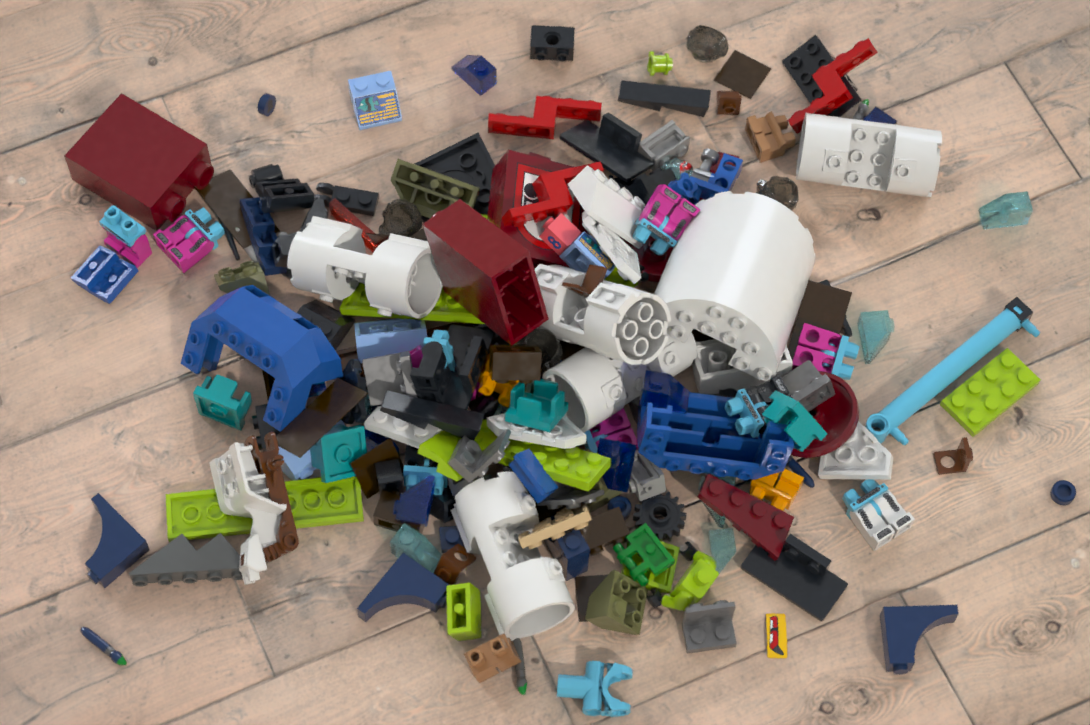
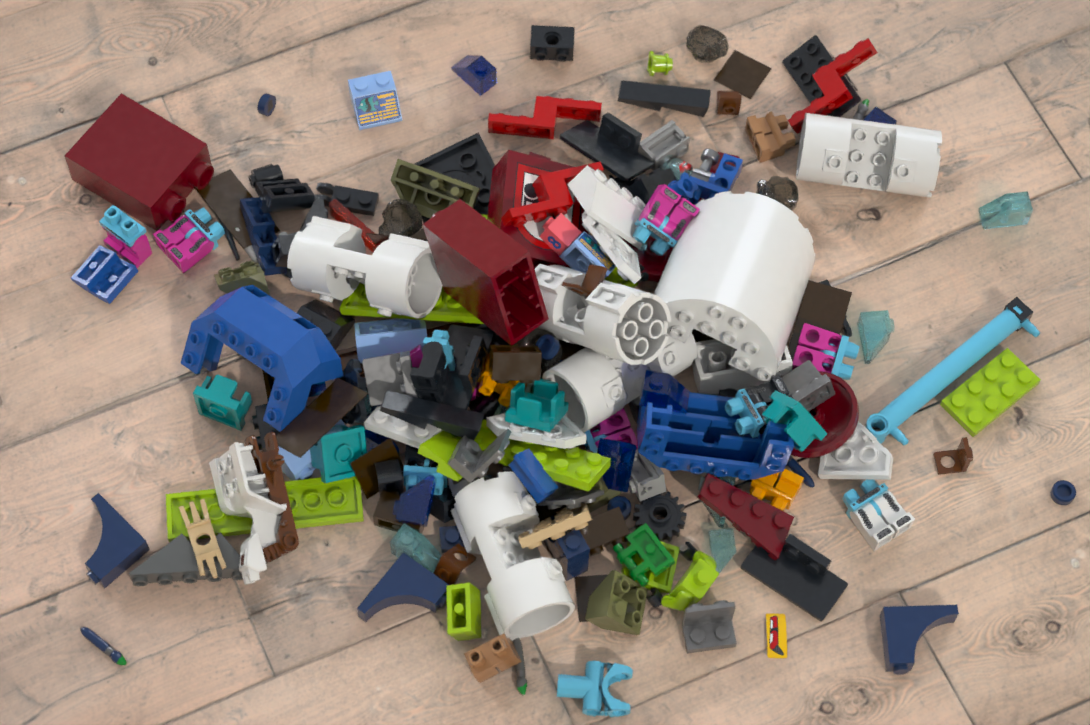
none -> tan piece [179,499,226,579]
none -> dark blue tile [536,334,560,360]

